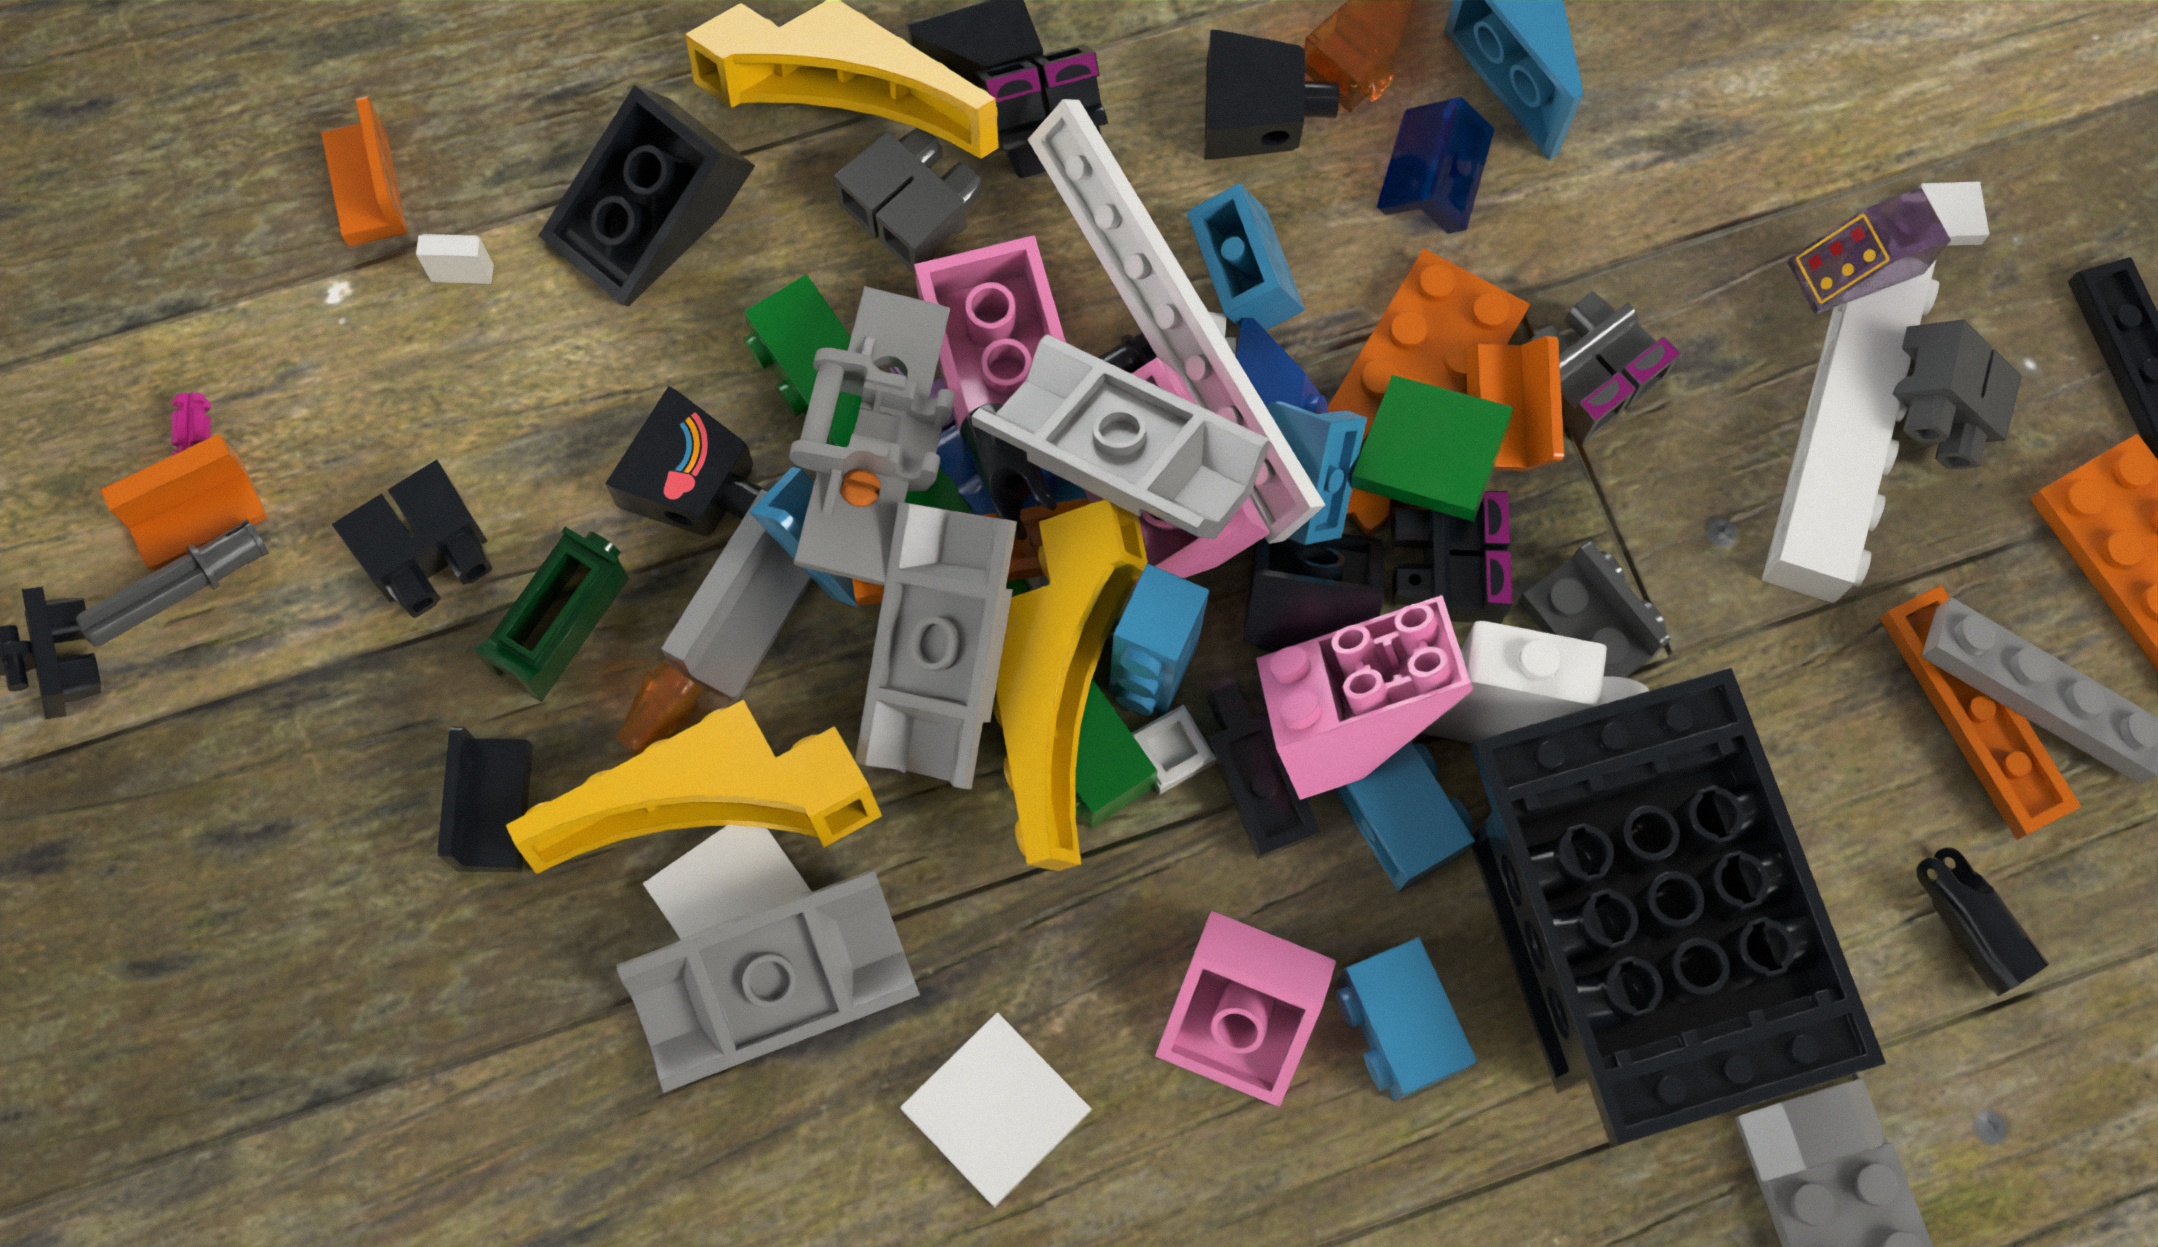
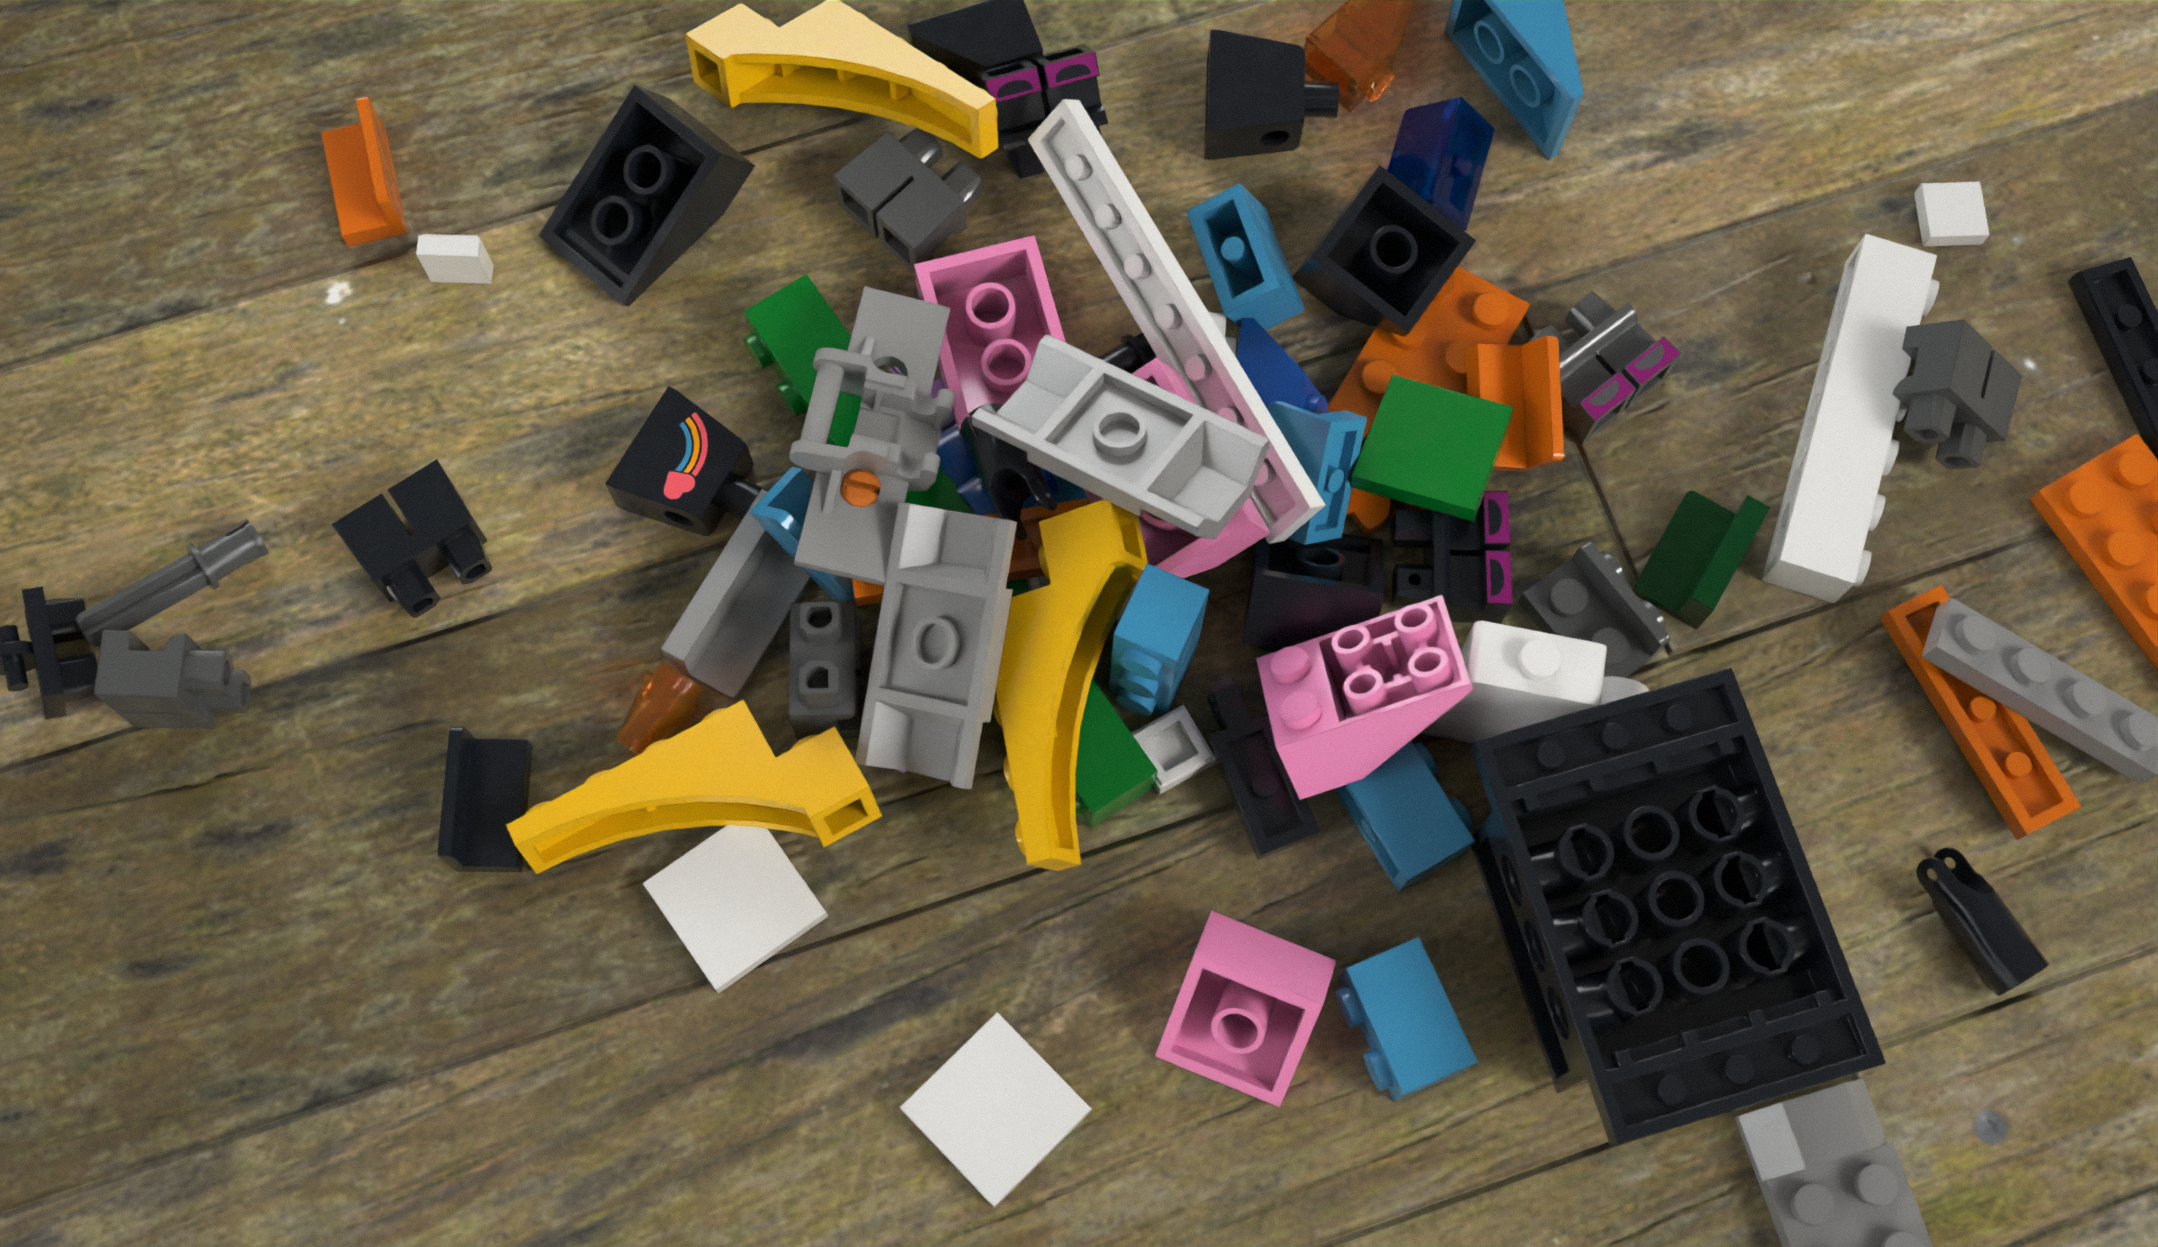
orange panel [100,433,267,572] -> none
dark pink piece [171,392,211,456] -> none
dark green window [473,526,629,702] -> none
light grey piece [616,869,920,1093] -> none
clear purple slope [1787,187,1951,315] -> none
none -> dark grey hips [94,630,251,729]
none -> dark grey hips [789,601,861,739]
none -> black slope [1292,165,1476,337]
none -> dark green panel [1632,491,1770,629]

